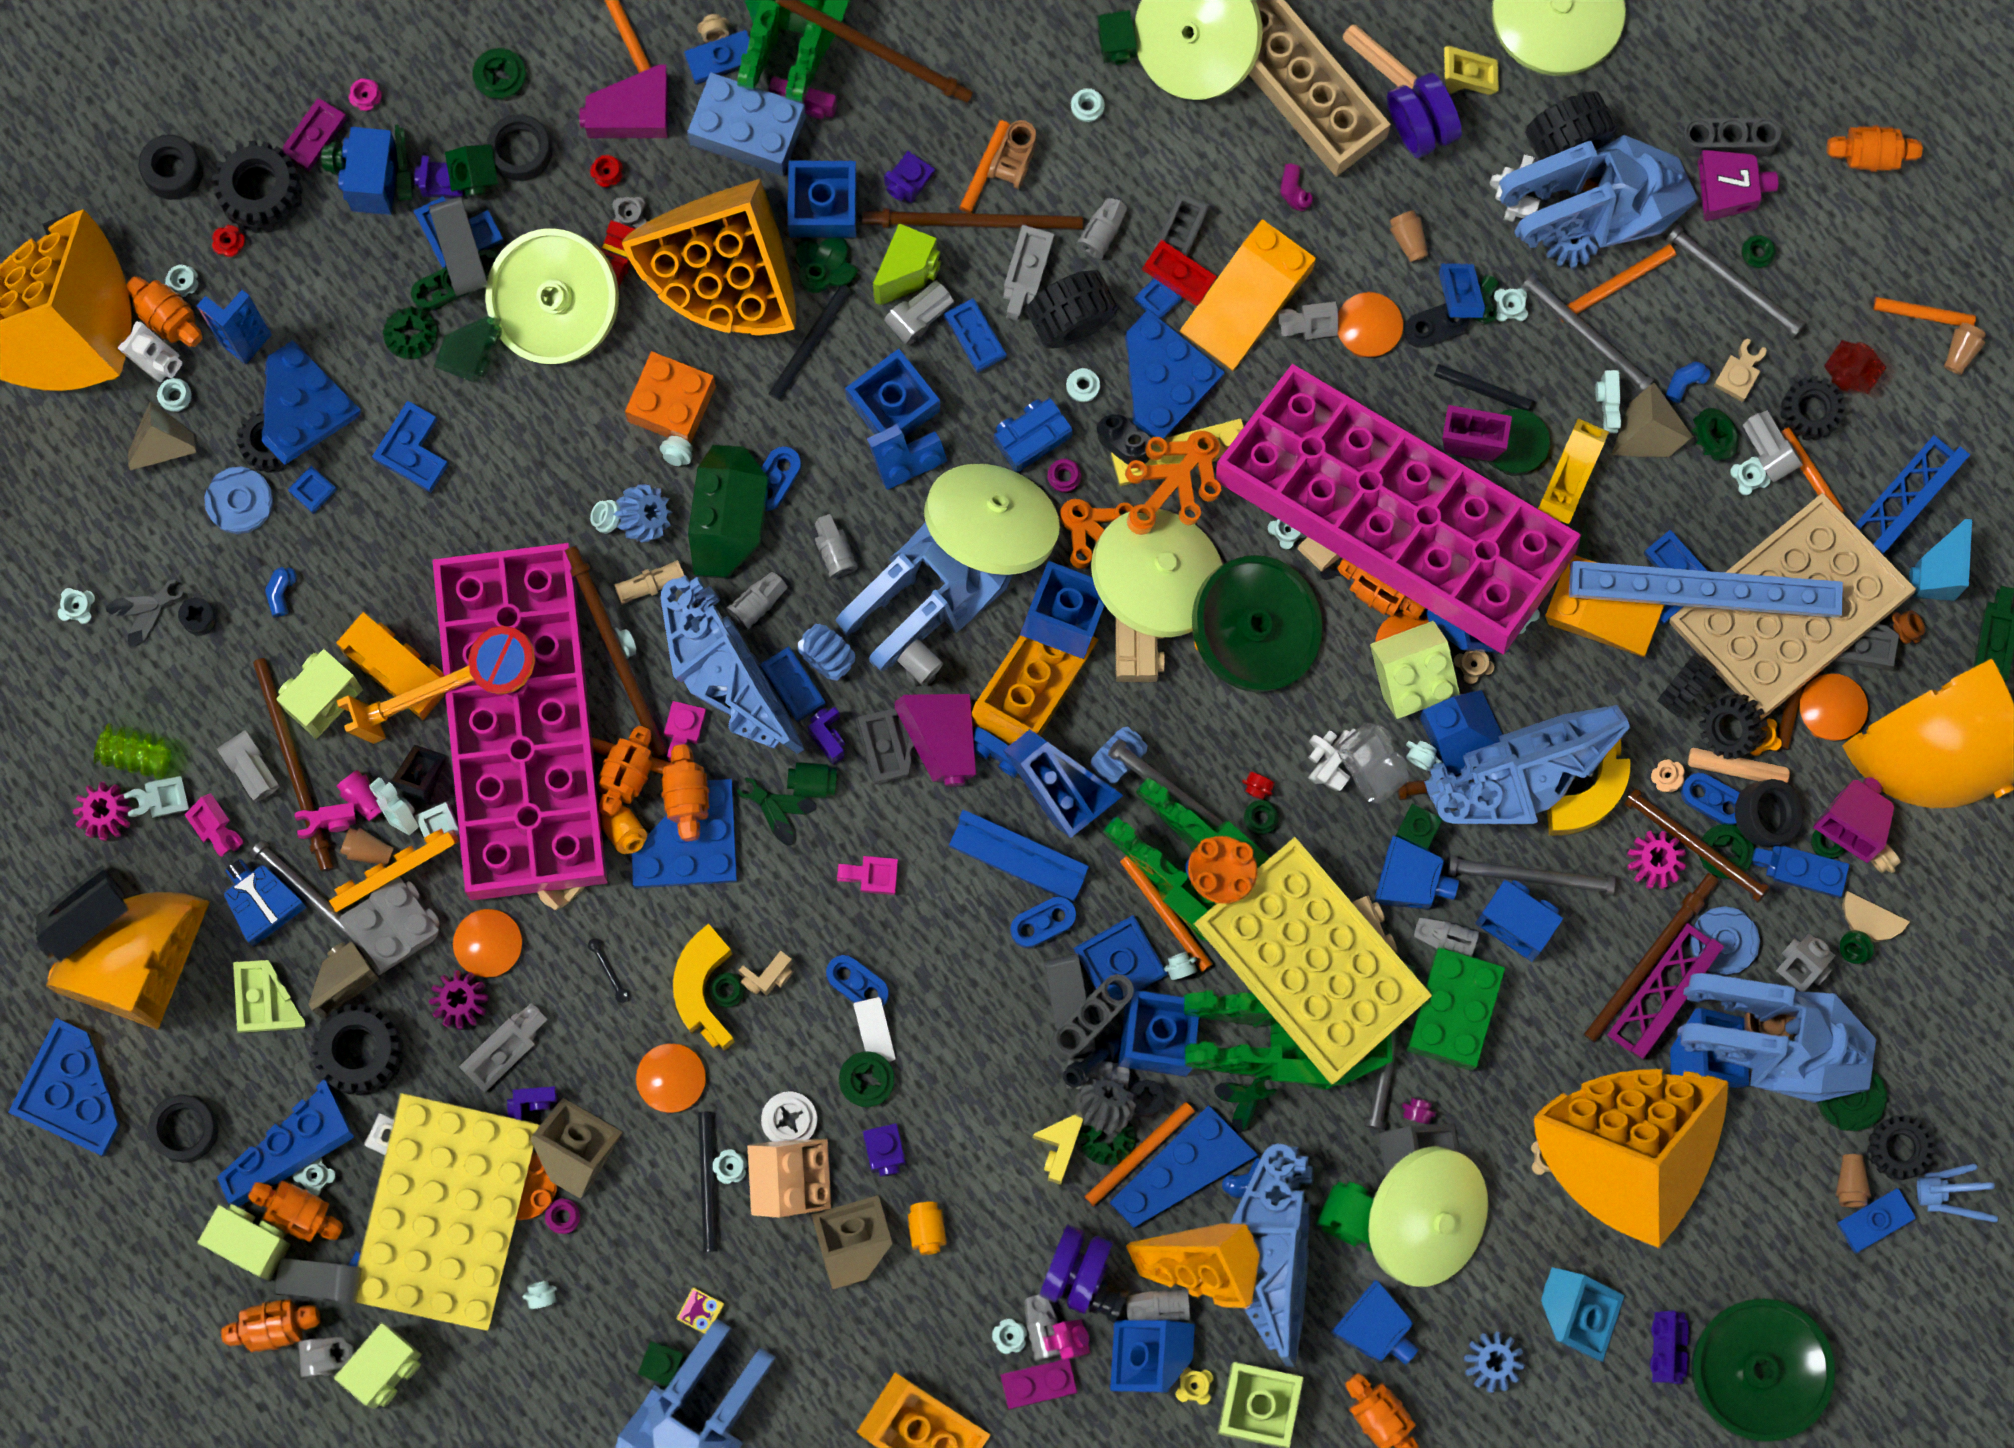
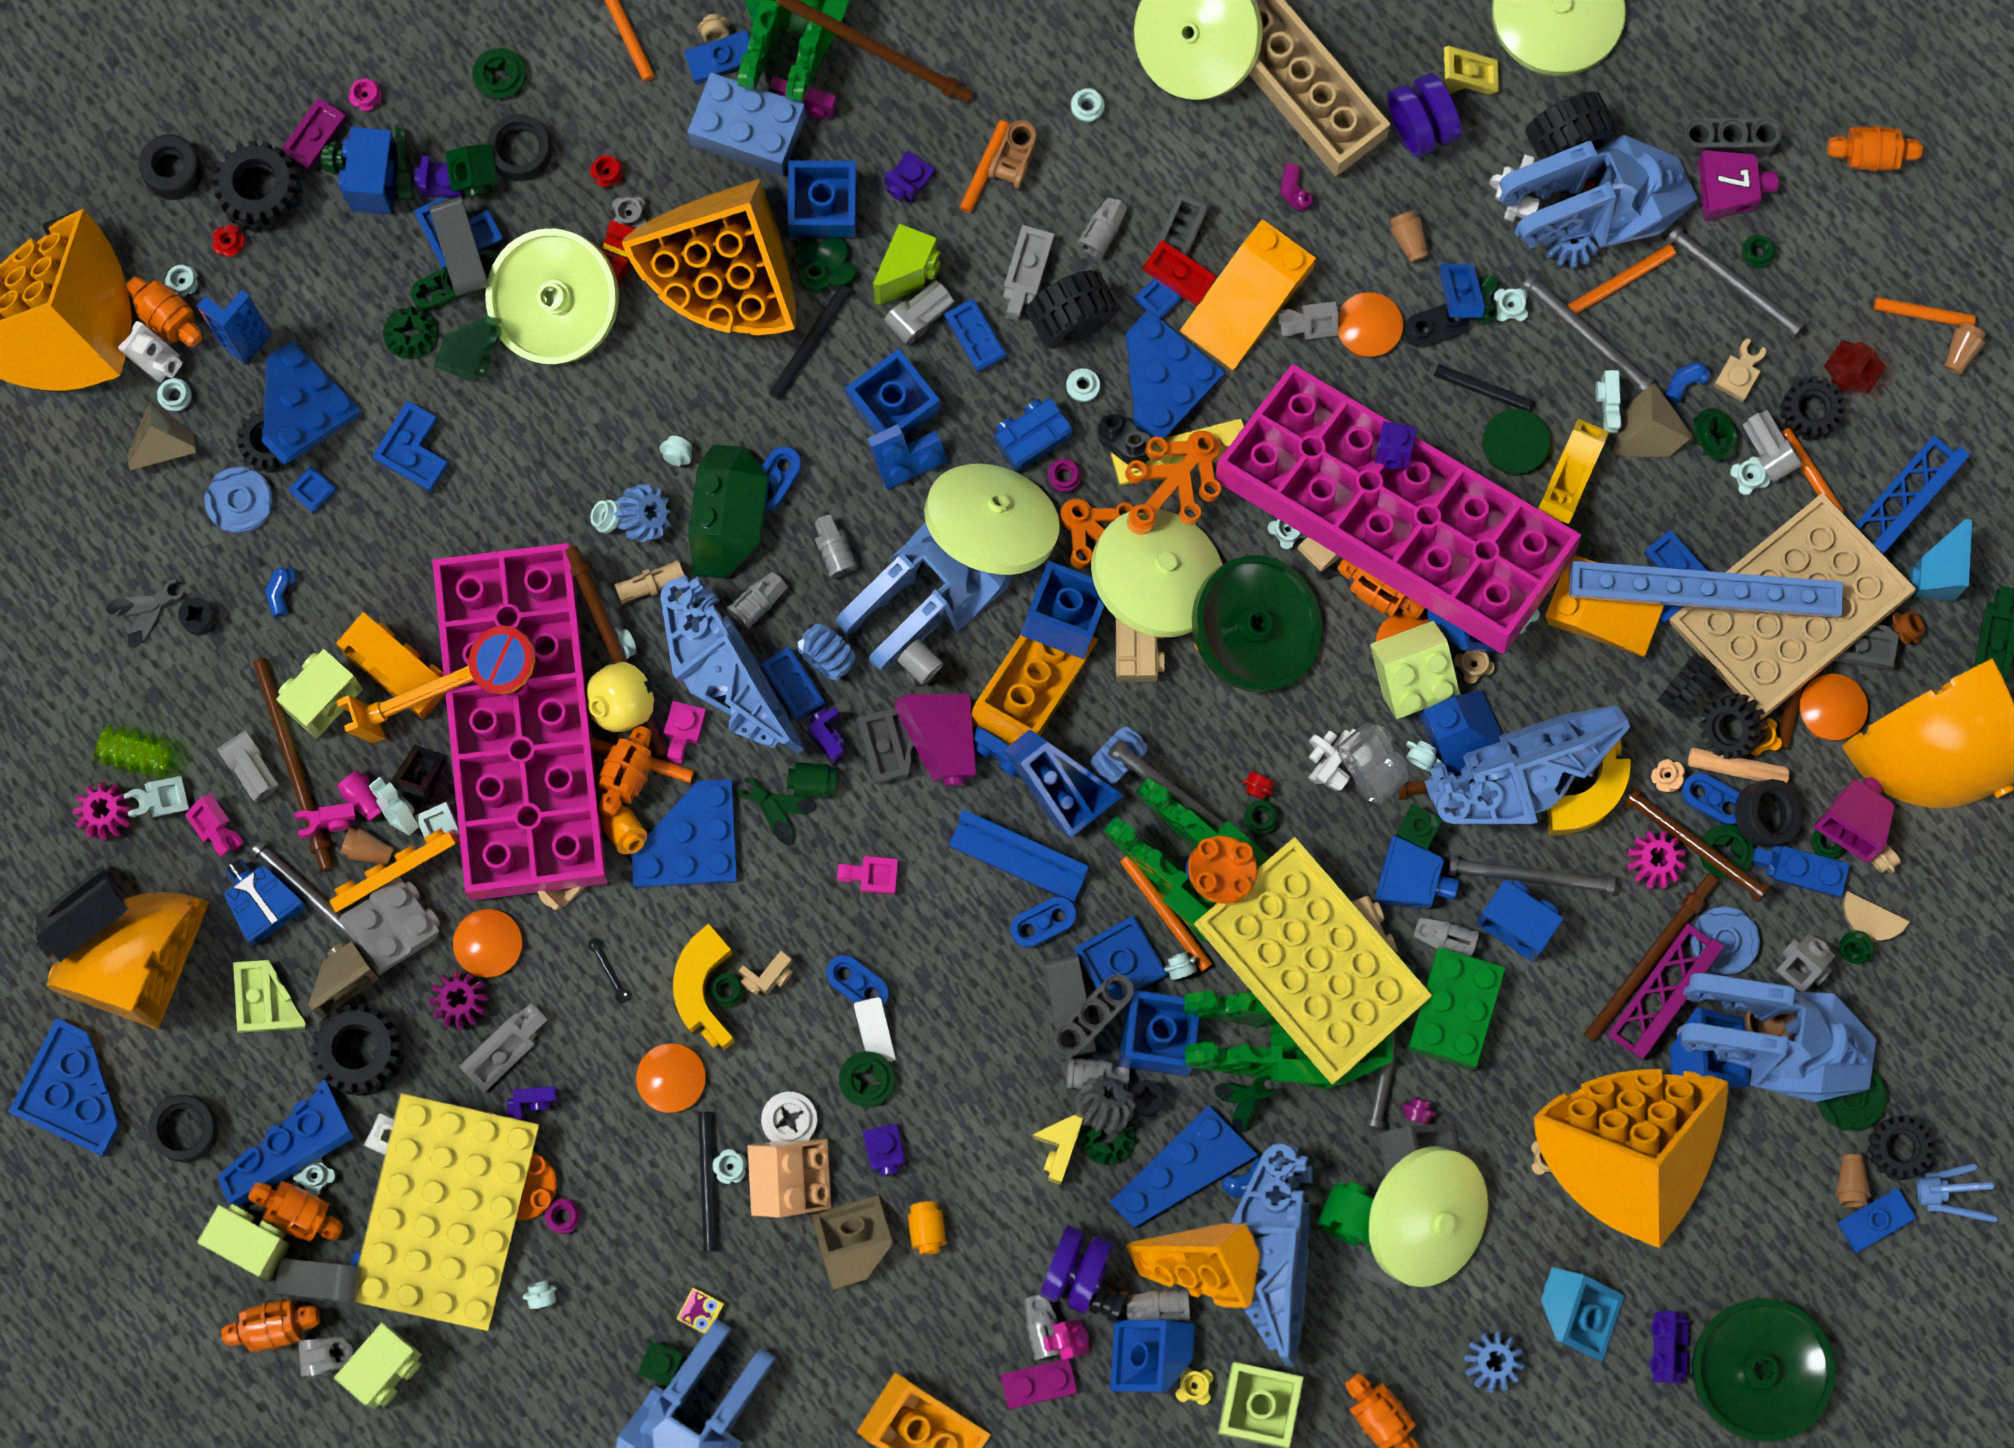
light aqua plate [58,588,95,624] -> none
dark tan slope [531,1098,623,1199] -> none
magenta slope [579,64,668,138] -> none
orange brick [625,351,716,444] -> none
orange piece [661,744,710,842] -> none
reddish brown bar [862,208,1083,229] -> none
light aqua plate [992,1319,1027,1354] -> none
black bar [1063,1034,1121,1088] -> none
orange bar [1084,1102,1195,1207] -> none
dark green brick [1097,10,1137,66] -> none
blue torso [1330,1280,1419,1365] -> none
light nougat axle [1343,24,1418,89] -> none
magenta torso [1442,405,1512,461] -> none
none -> light yellow cylinder [585,662,654,732]
none -> dark purple bracket [1375,421,1417,469]

